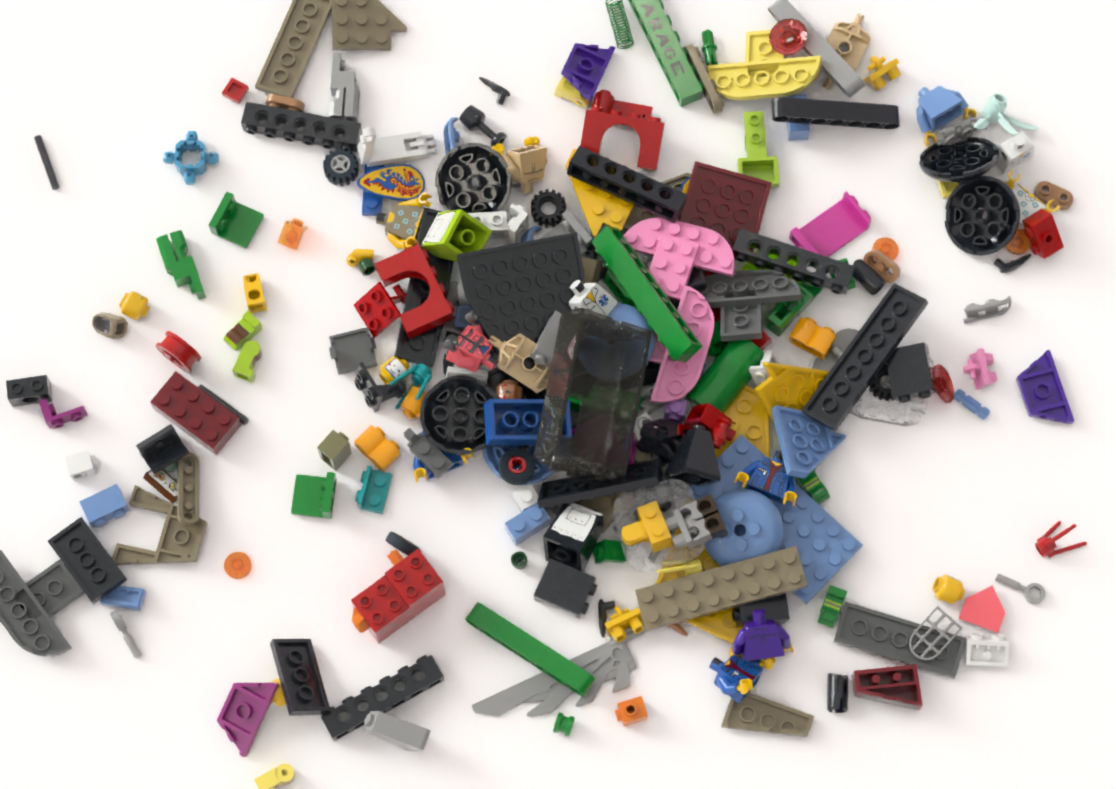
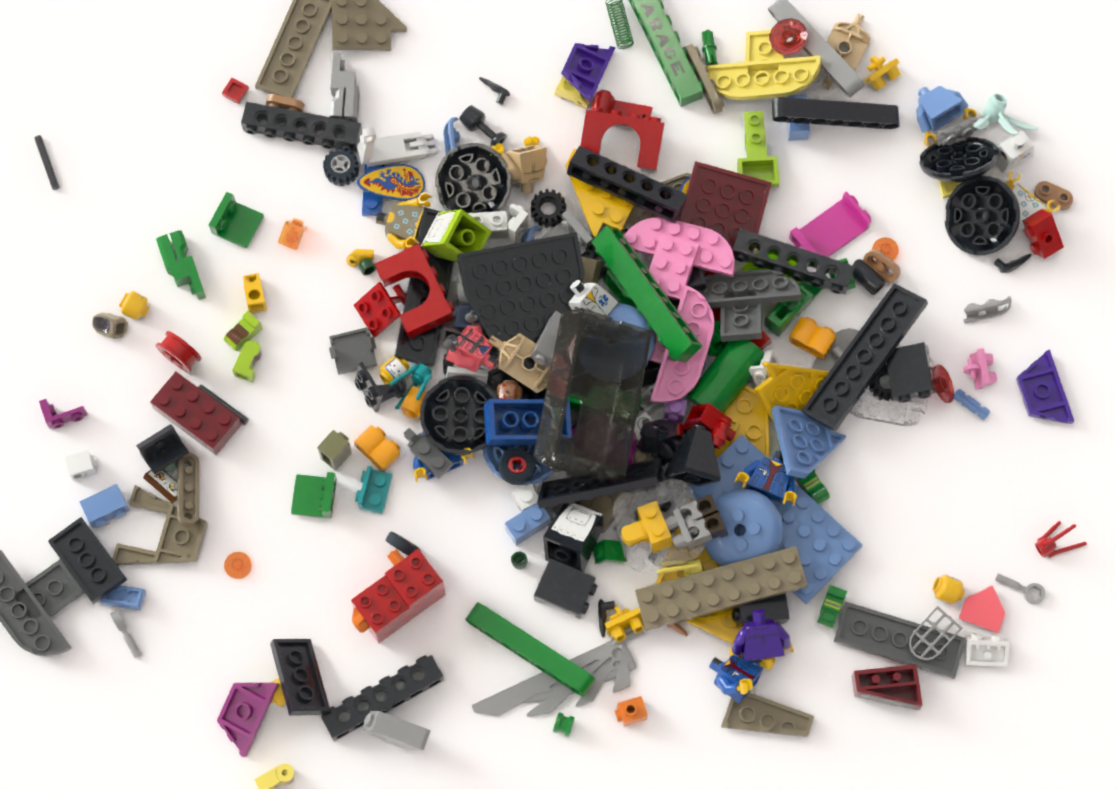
black brick [6,375,53,407] -> none
dark azure piece [163,131,219,185] -> none
black arm [827,673,848,713] -> none
clear orange piece [1005,229,1031,255] -> none

